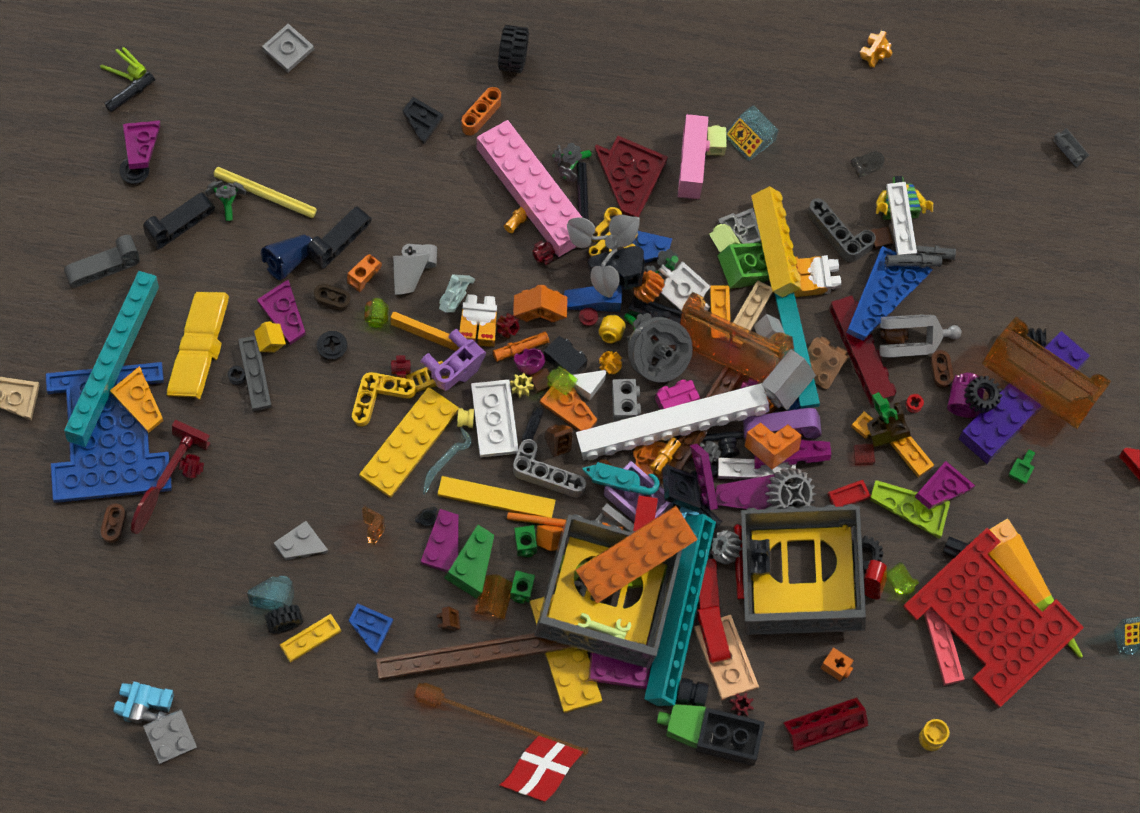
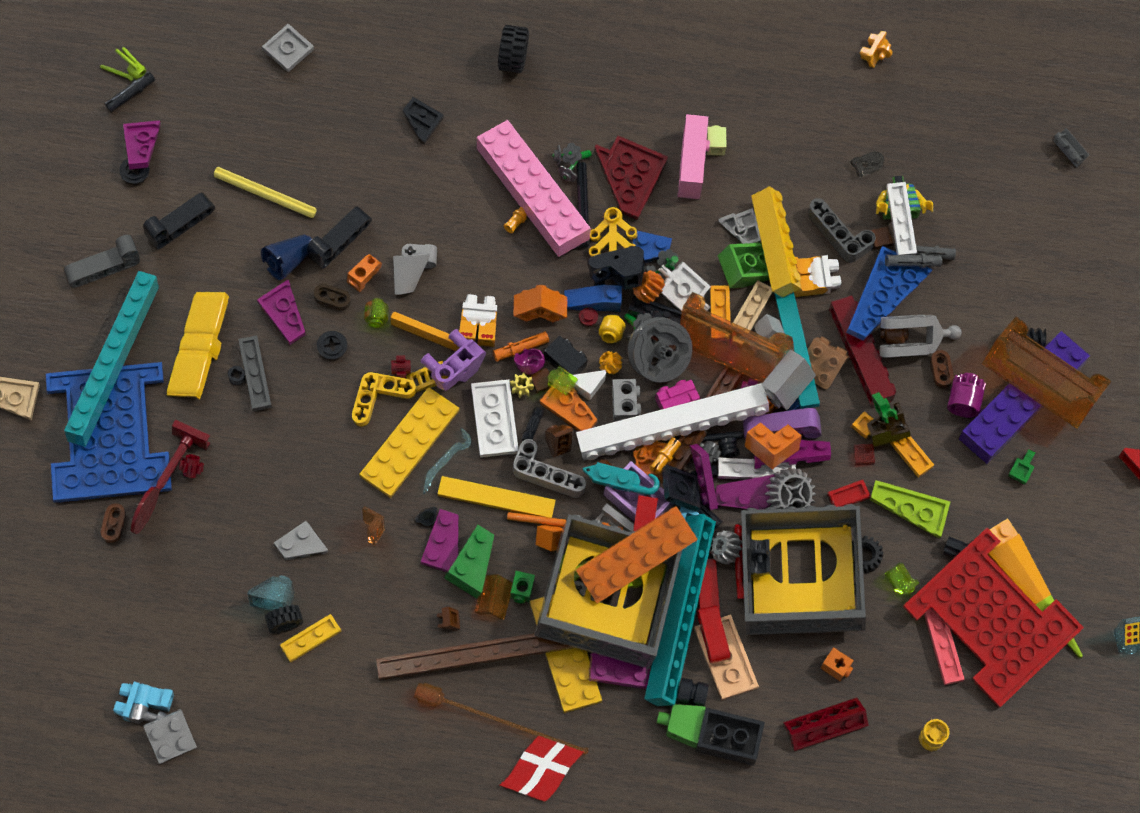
light orange wing [110,366,163,433] -> none
dark grey plant [205,181,246,221] -> none
yellow brick [254,321,286,353] -> none
blue wing [349,603,393,654] -> none
light aqua wing [439,274,475,312] -> none
light yellow wheel [457,408,474,428] -> none
orange beam [462,87,501,136] -> none
dark red gear [496,313,520,338] -> none
green brick [514,525,537,557] -> none
dark red gear [532,240,555,265] -> none
light grey plant [567,215,640,298] -> none
yellowish green bar [577,613,631,639] -> none
yellowish green brick [709,224,741,253] -> none
slope [726,105,778,161] -> none
dark red gear [729,693,754,717] -> none
red beam [864,560,887,600] -> none
red bush [905,394,924,413] -> none
magenta wing [915,461,975,509] -> none
black tyre [964,376,1002,413] -> none

